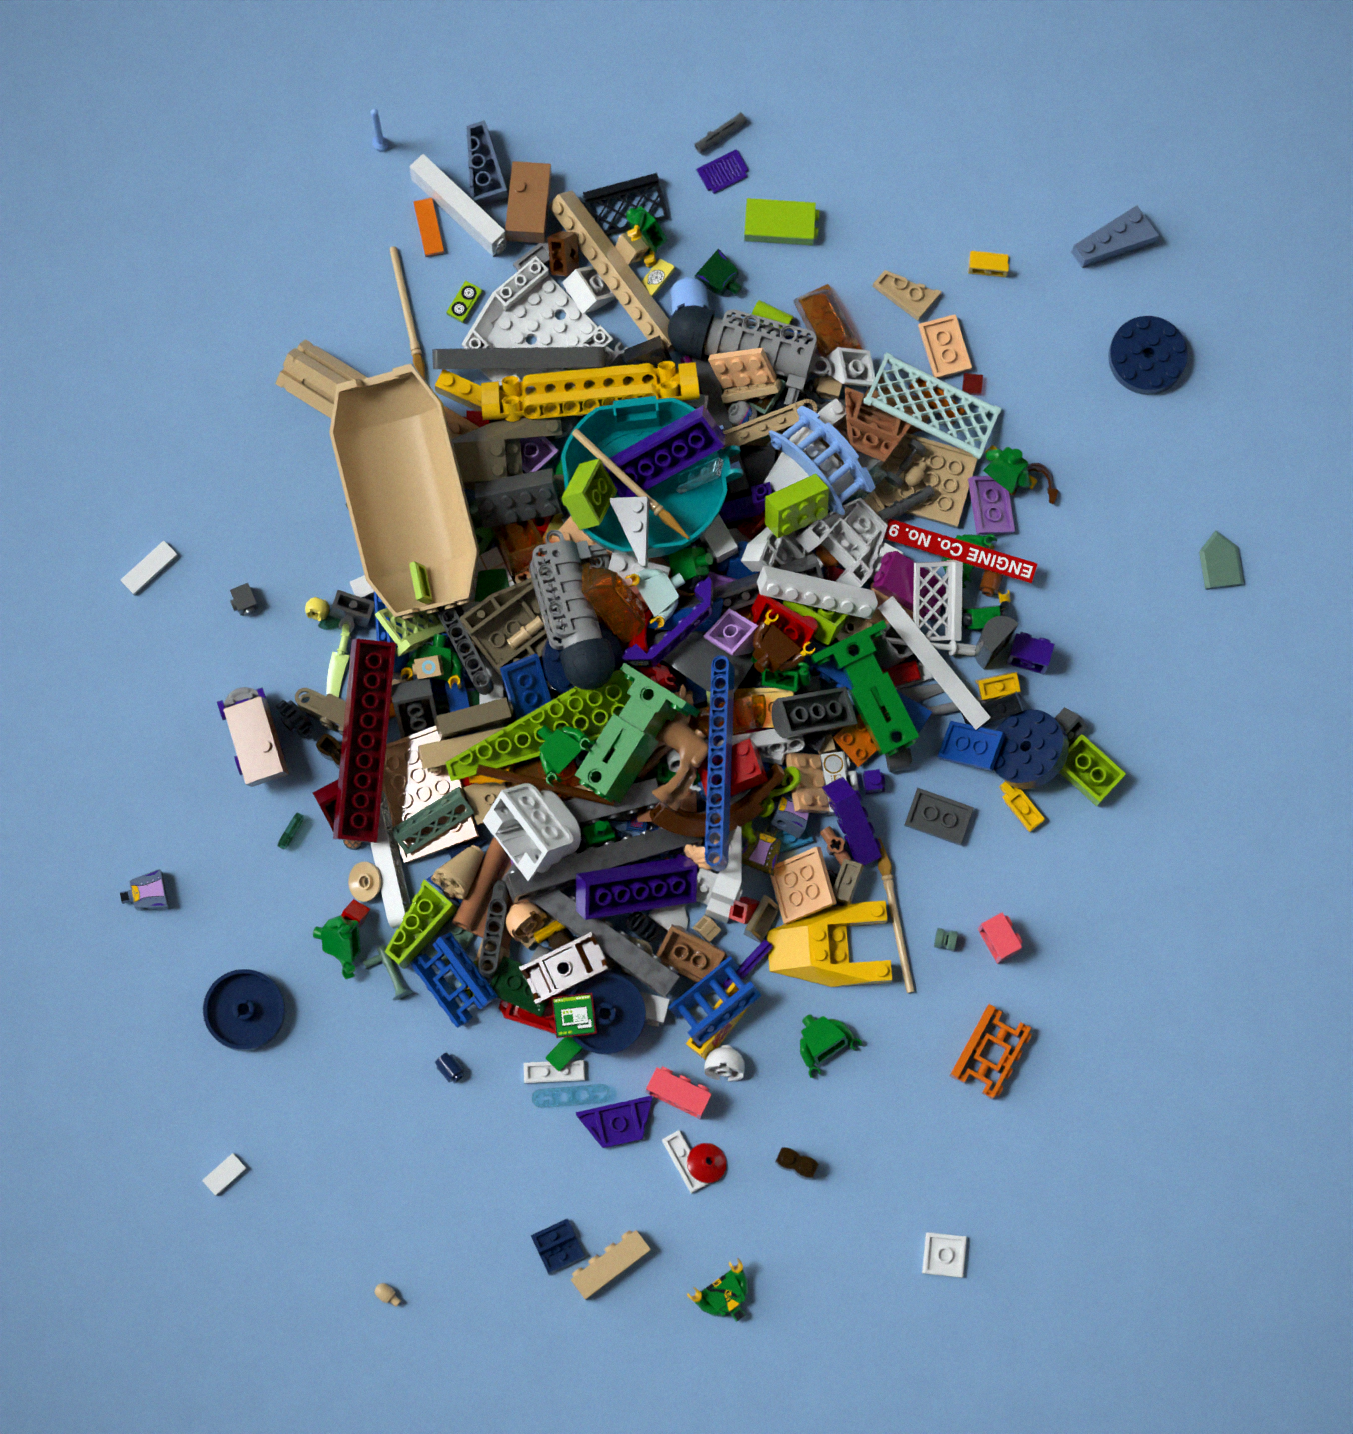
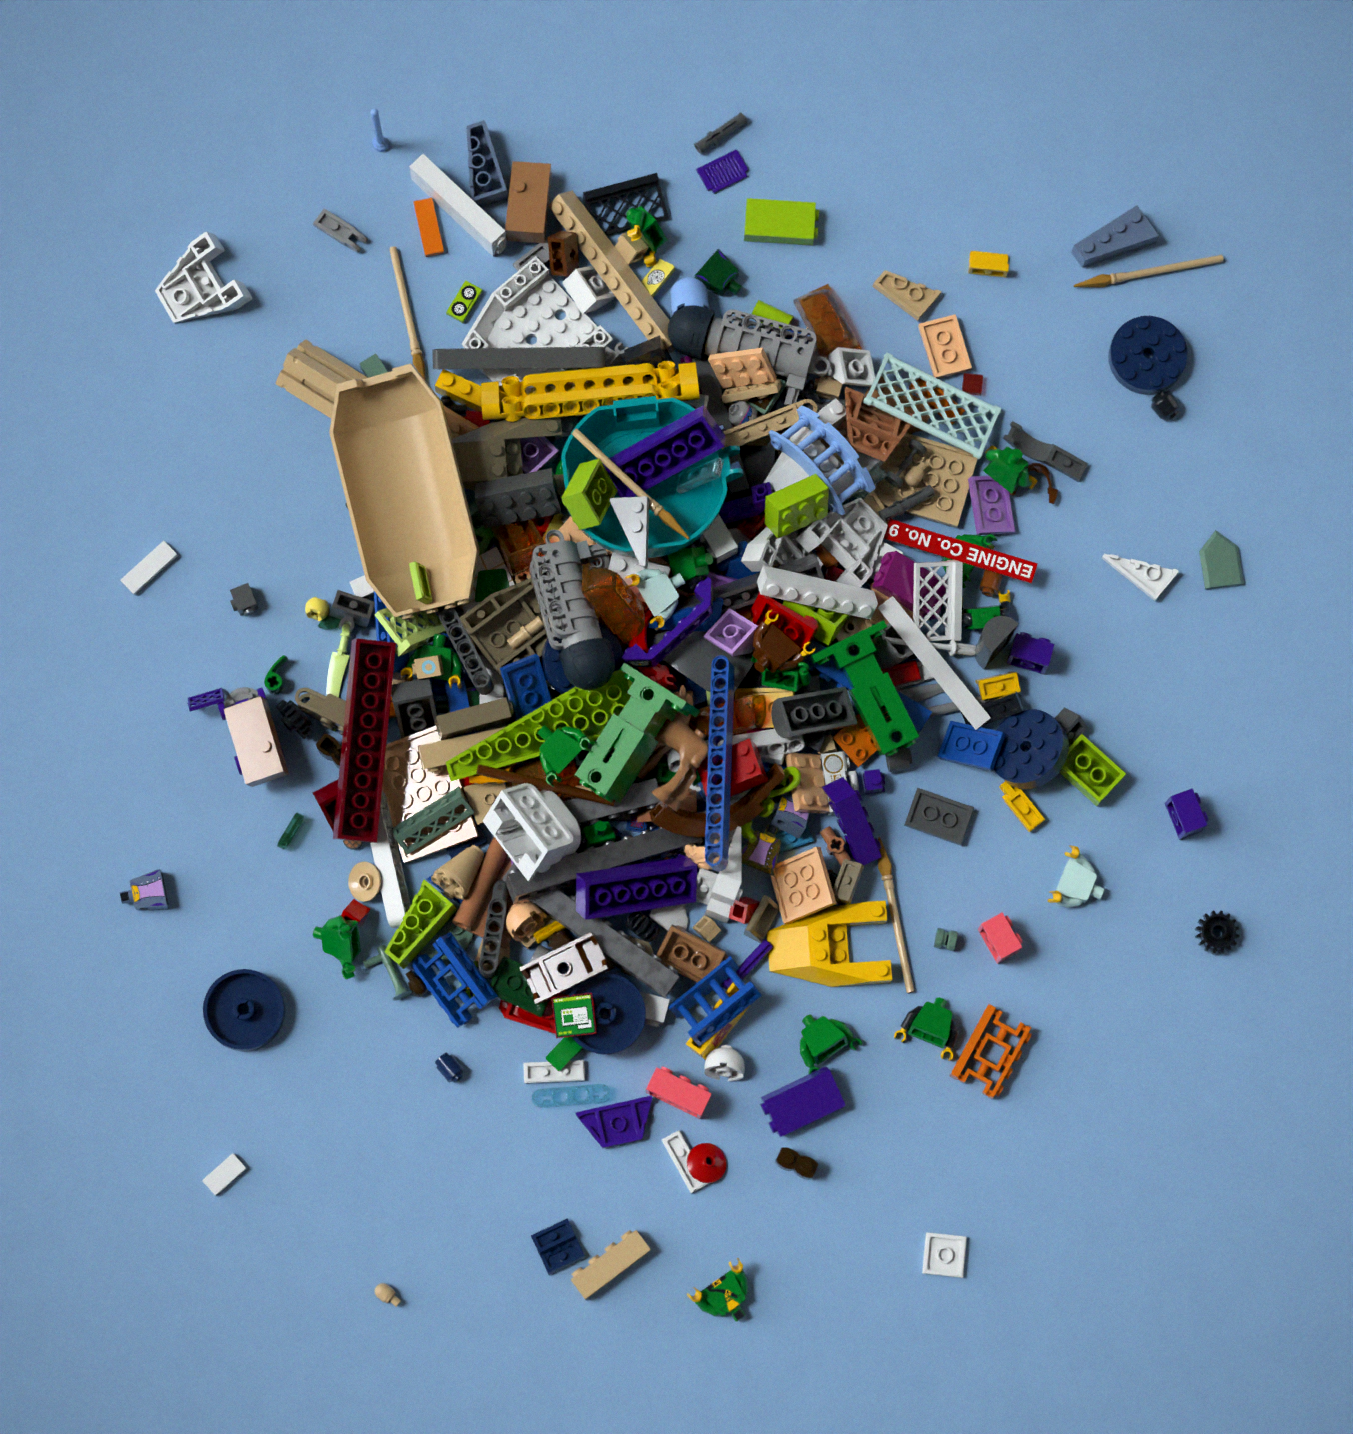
none -> white wedge [155,232,253,323]
none -> dark purple window [187,688,225,711]
none -> green panel [264,655,288,694]
none -> light grey hinge [313,209,368,253]
none -> sand green brick [359,354,388,378]
none -> dark brown cylinder [405,970,427,997]
none -> black arm [440,395,467,415]
none -> dark purple brick [760,1066,846,1137]
none -> green torso [894,997,958,1061]
none -> dark grey piece [1003,421,1088,482]
none -> light aqua torso [1047,845,1104,908]
none -> tan piece [1074,255,1223,287]
none -> white wing [1102,554,1179,601]
none -> black head [1151,390,1180,420]
none -> dark purple brick [1164,788,1208,840]
none -> black gear [1195,911,1240,955]

